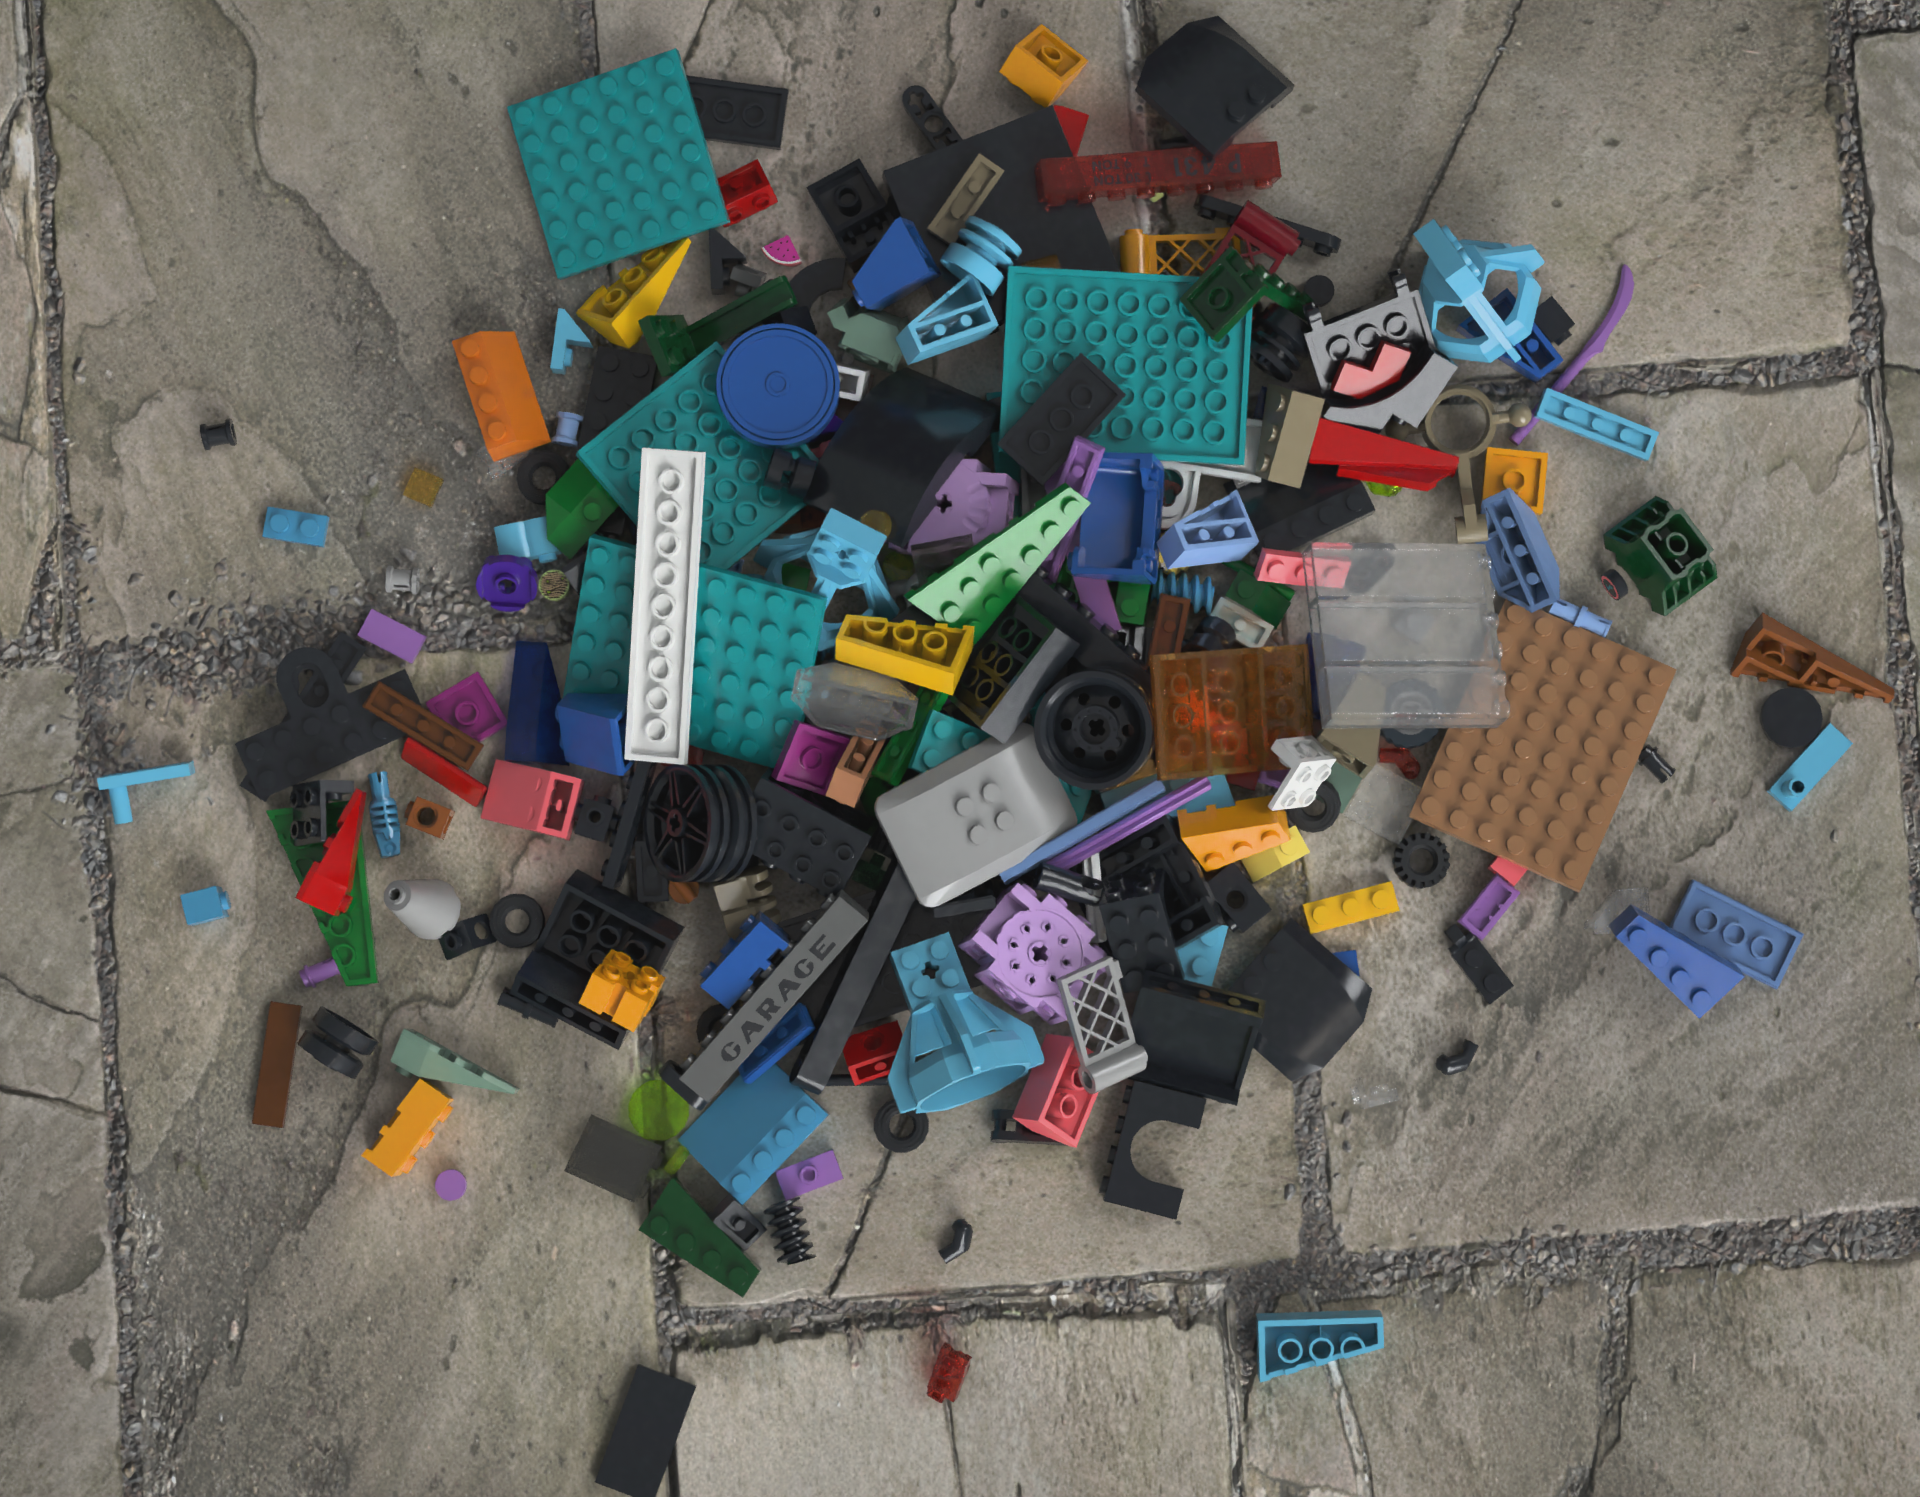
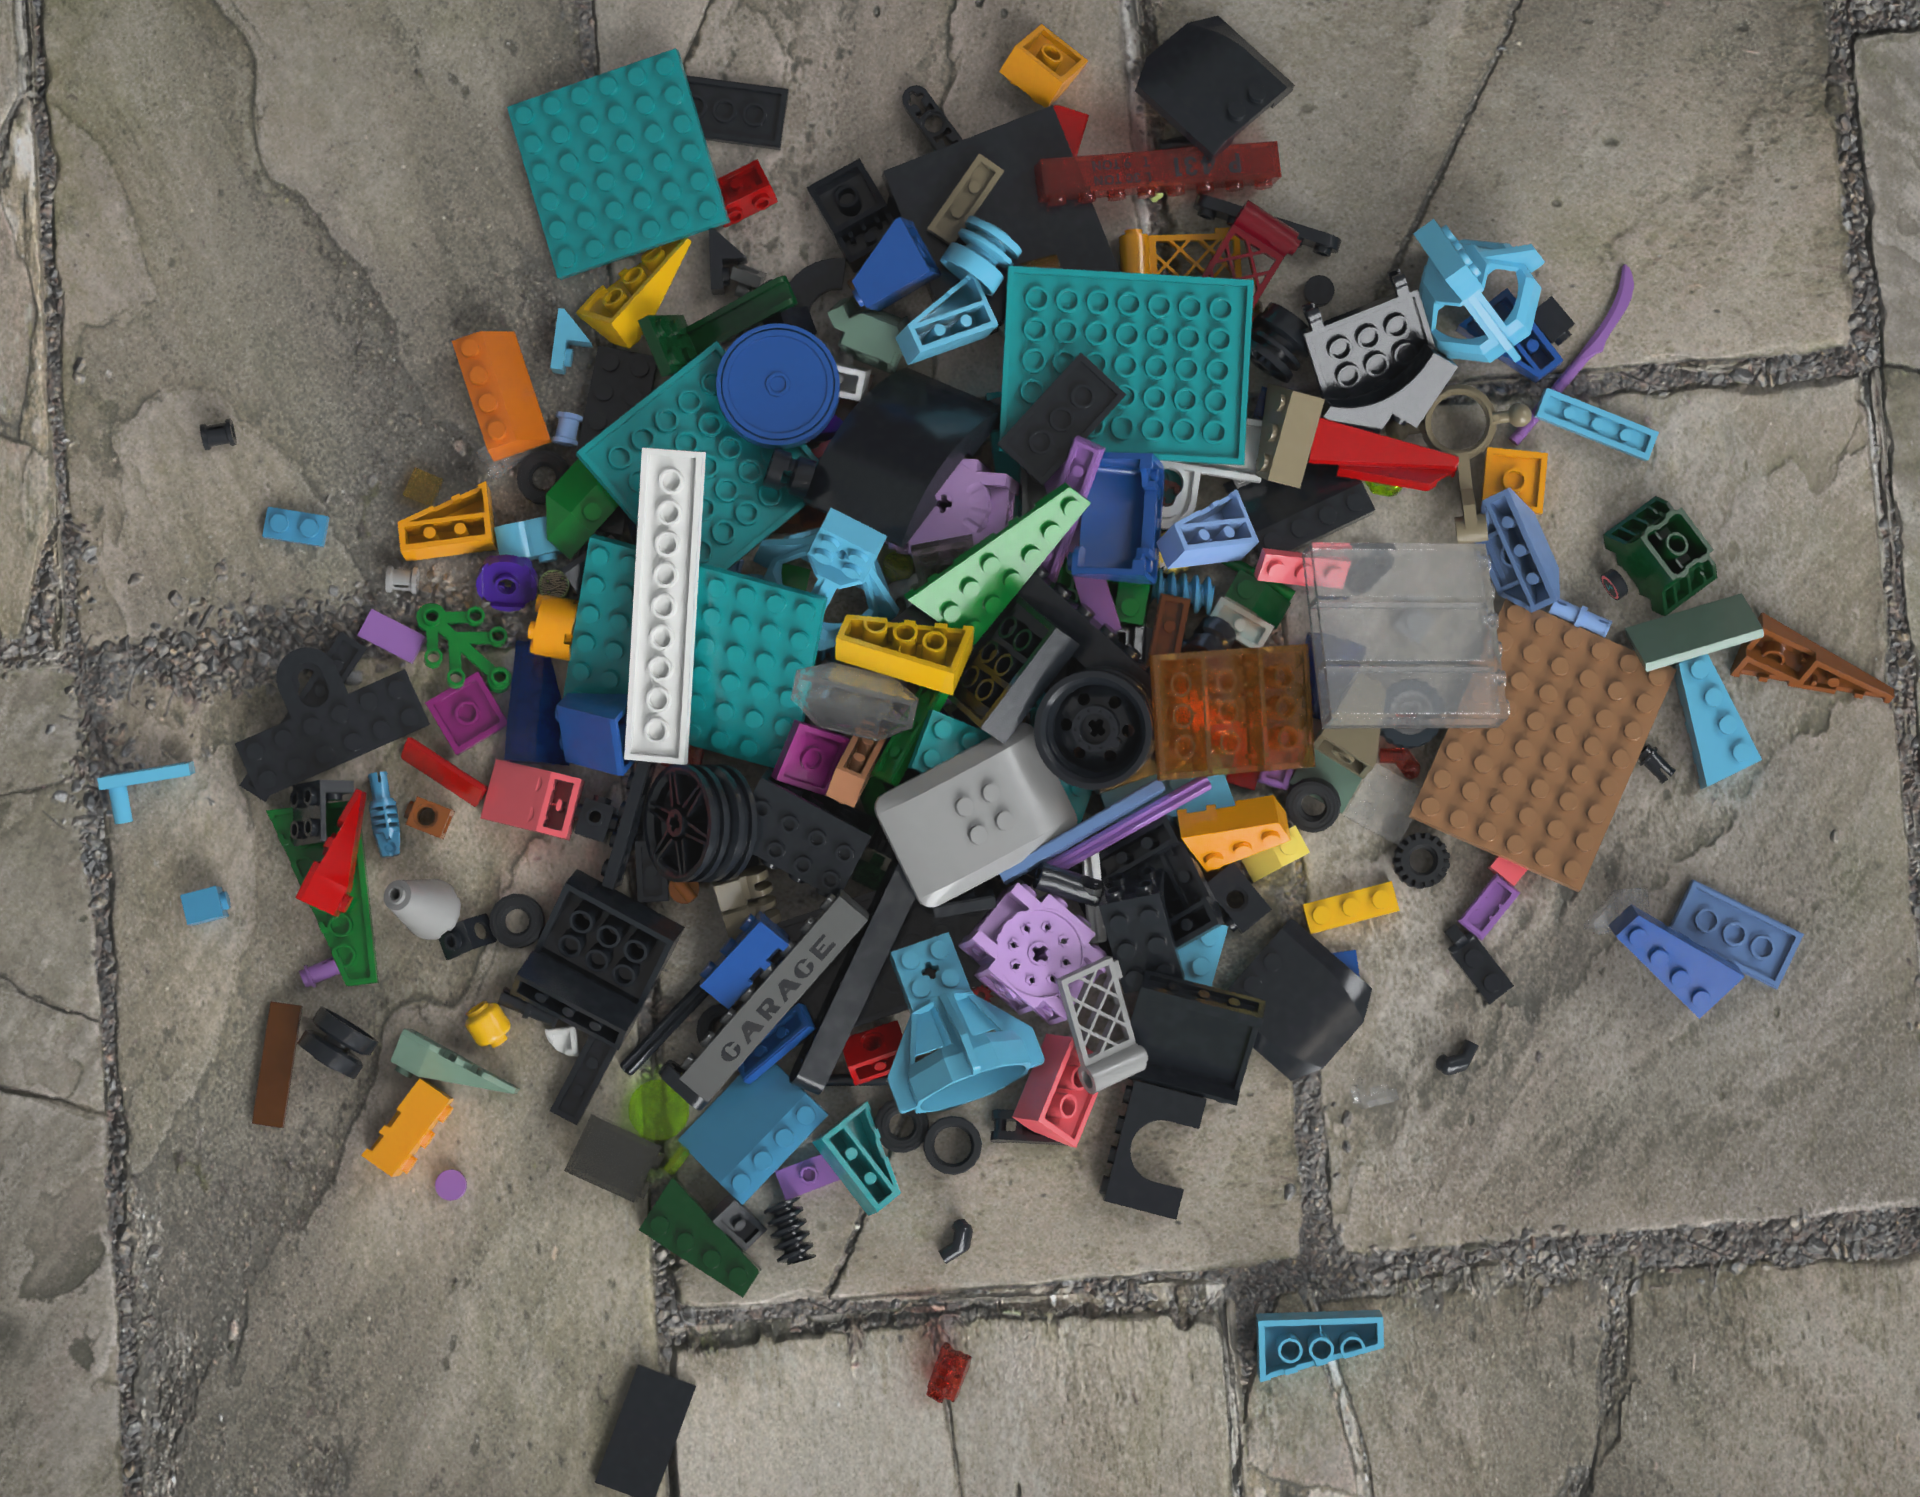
reddish brown tile [362,680,484,771] -> none
light orange brick [579,949,666,1032] -> none
dark pink tile [761,235,802,267] -> none
clear yellow tile [860,510,892,537] -> none
dark green bracket [1179,246,1316,342] -> none
white bracket [1268,735,1337,811] -> none
tile [1330,340,1411,399] -> none
black tile [1760,687,1823,749] -> none
medium azure piece [1767,723,1853,812] -> none
none -> light orange wedge [398,481,497,562]
none -> green plant [416,603,512,694]
none -> yellow head [465,1000,511,1048]
none -> light orange brick [528,594,579,661]
none -> white tile [545,1026,580,1056]
none -> black plate [550,1035,617,1125]
none -> black axle [620,978,709,1076]
none -> teal wedge [812,1101,901,1216]
none -> black tyre [923,1116,982,1175]
none -> red piece [971,985,994,1003]
none -> sand green tile [1625,593,1764,672]
none -> medium azure wedge [1672,654,1762,790]

